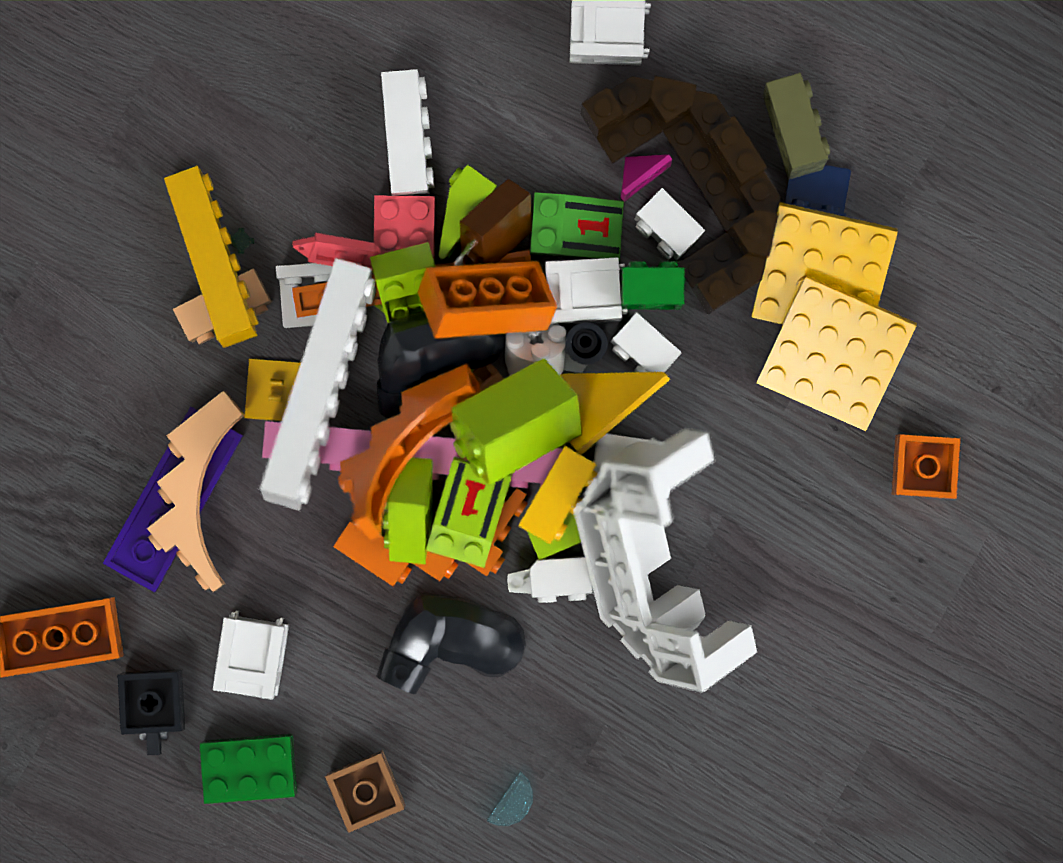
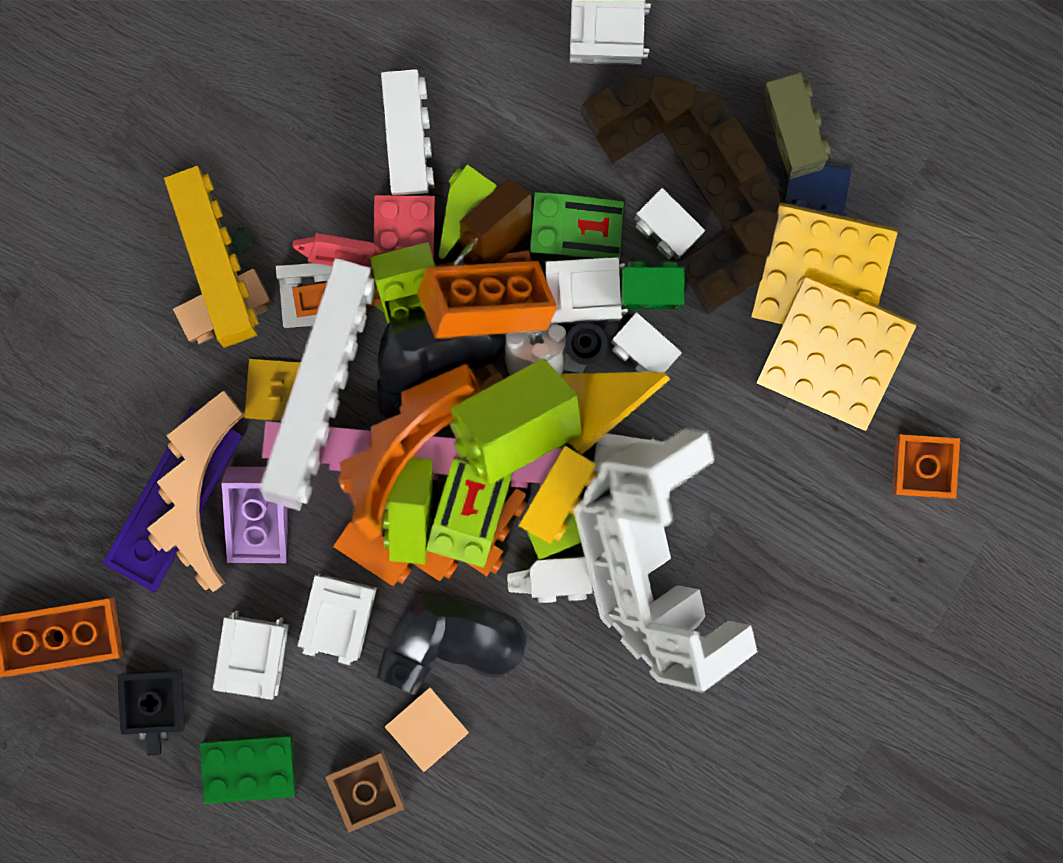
clear light blue tile [486,771,533,826] -> none
dark pink slope [621,154,672,202] -> none
none -> lavender slope [222,467,288,563]
none -> white container [298,573,377,665]
none -> light nougat tile [385,687,469,772]

